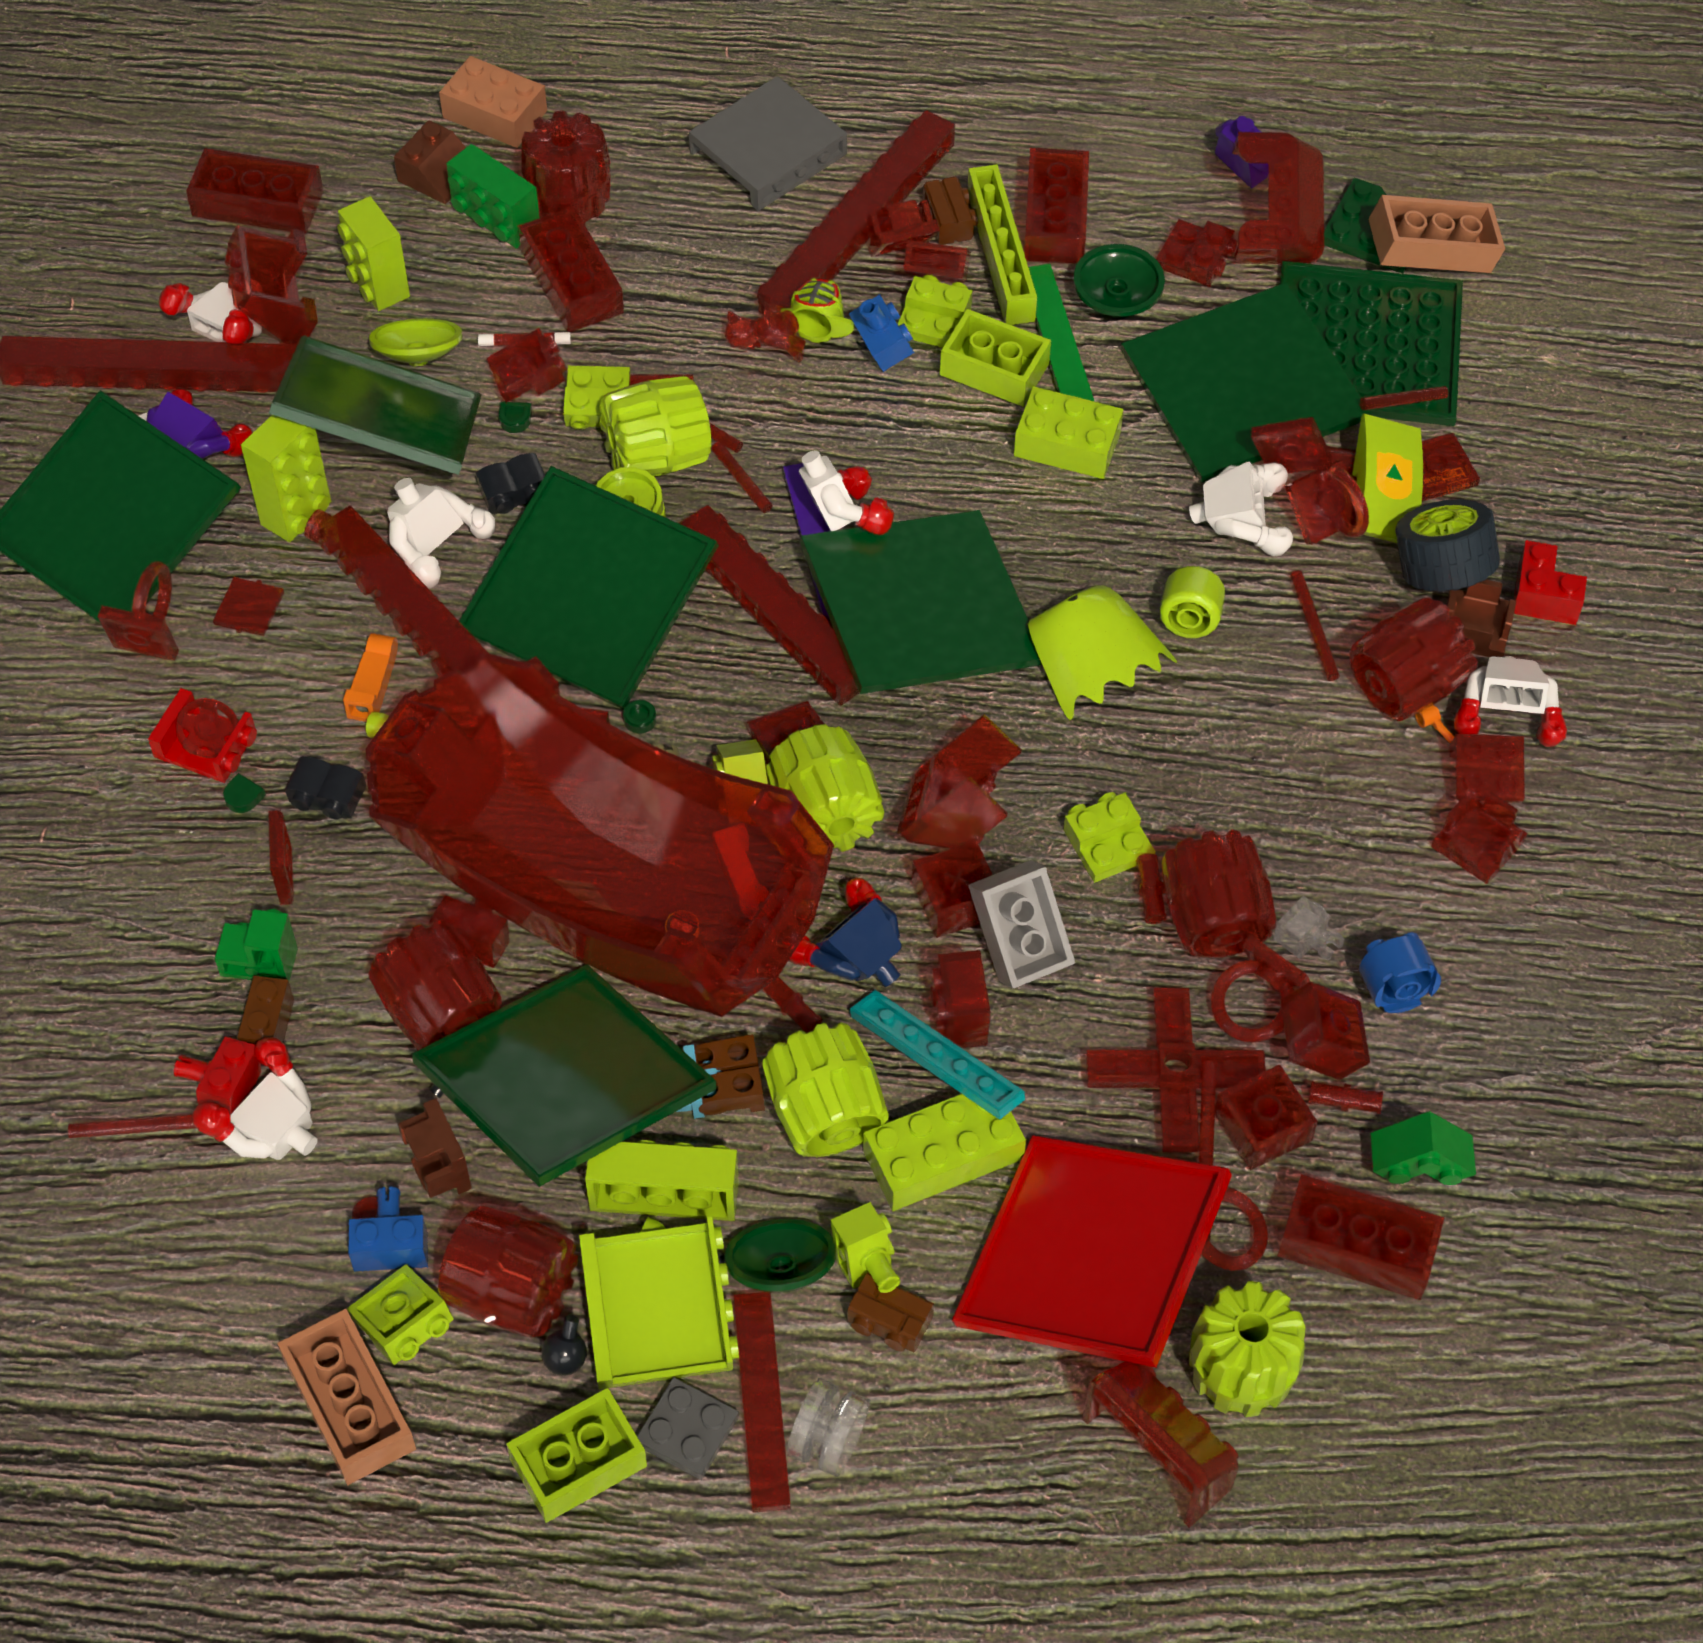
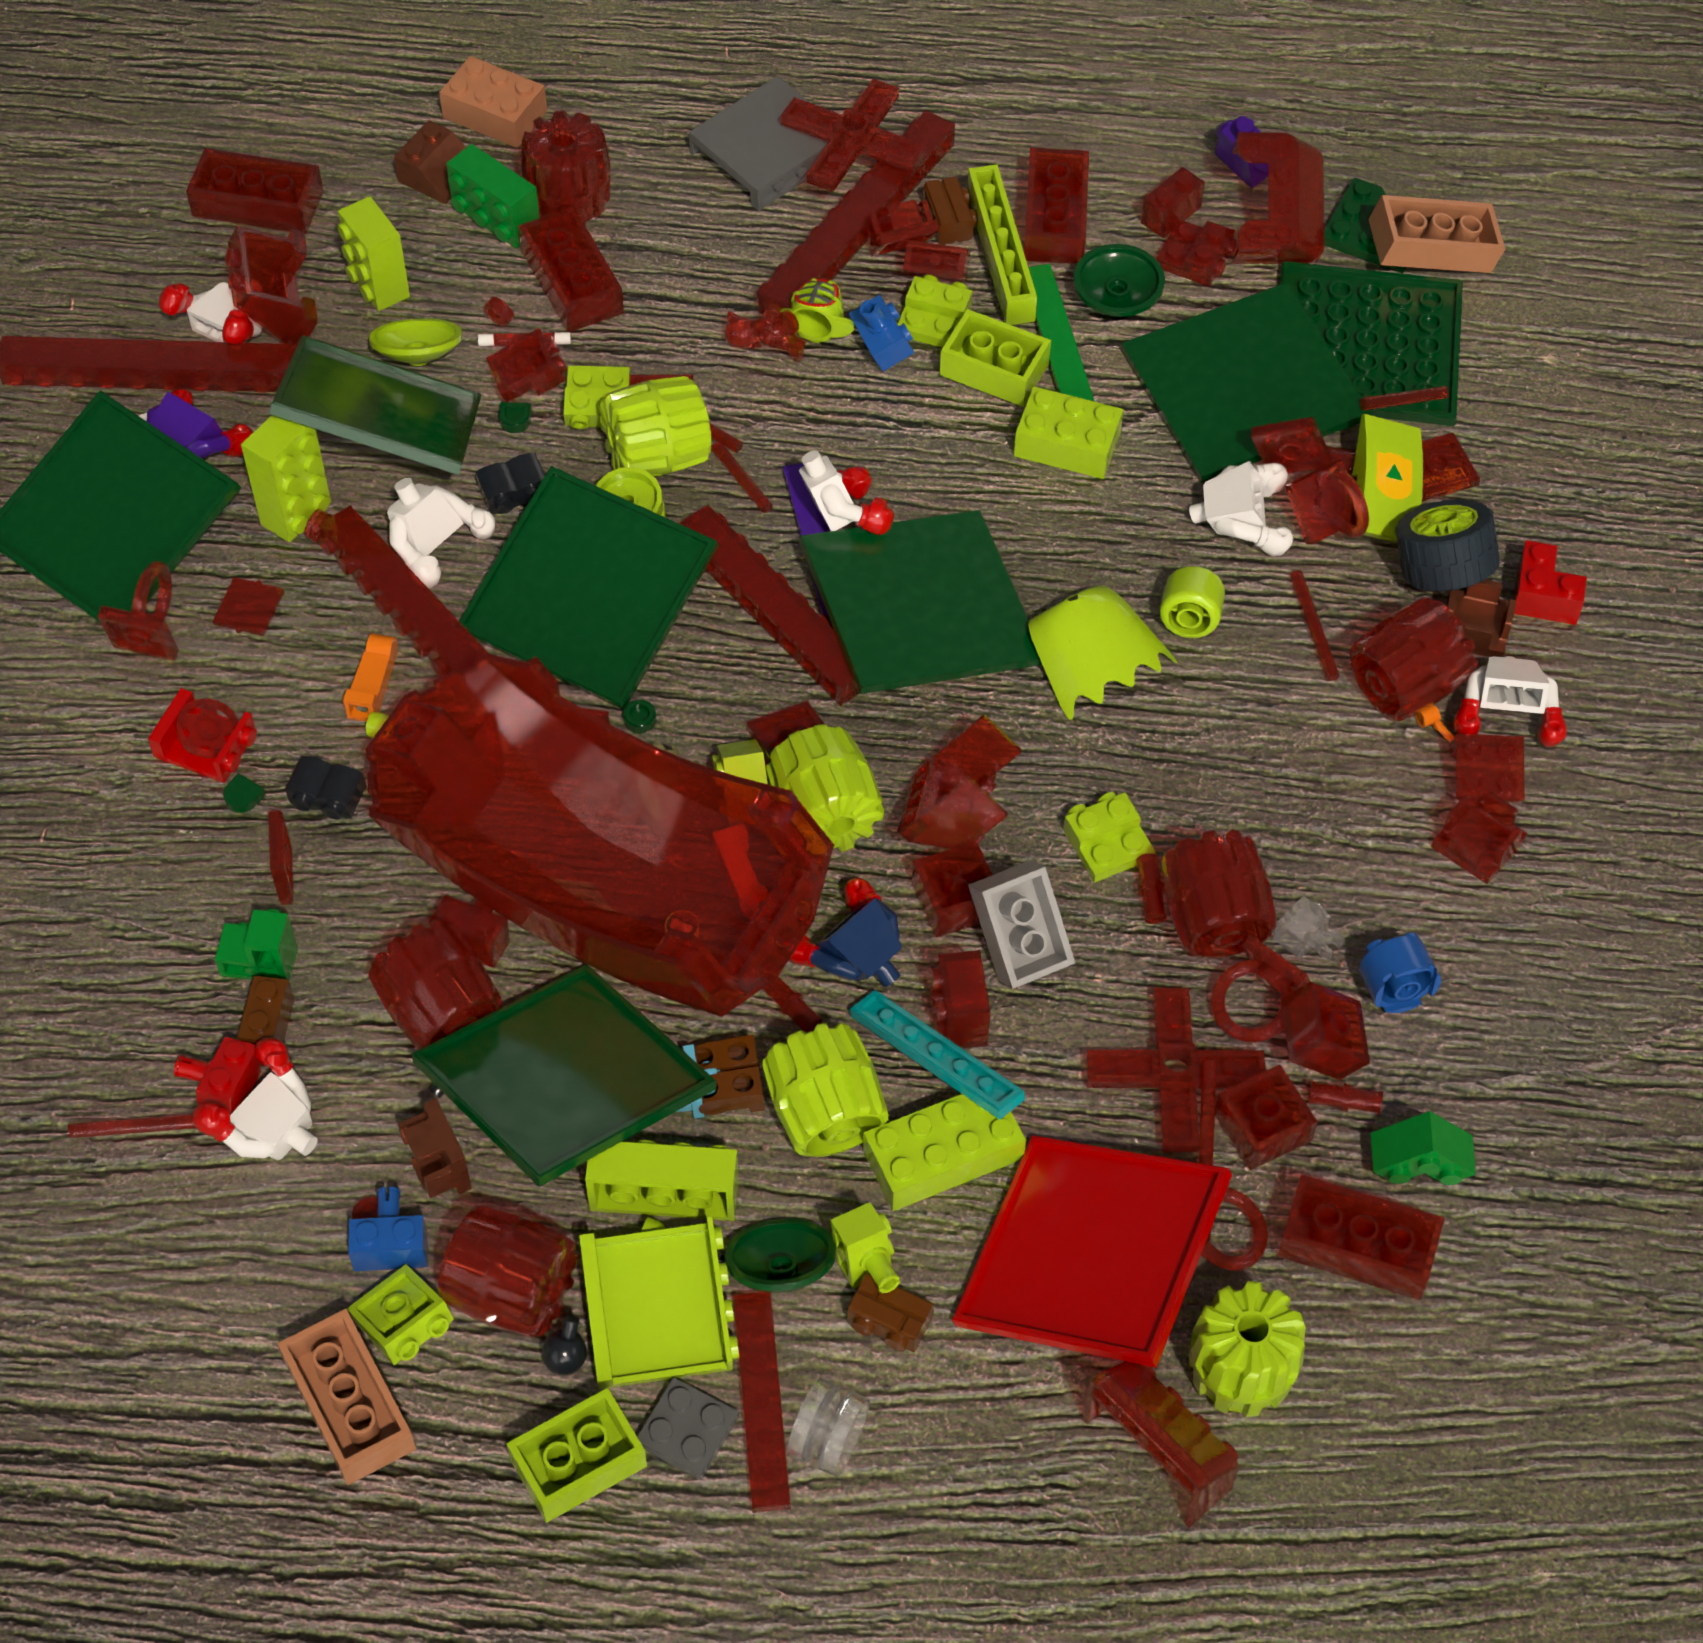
none -> clear red tile [484,296,514,326]
none -> clear red piece [781,79,926,192]
none -> clear red brick [1141,167,1205,238]

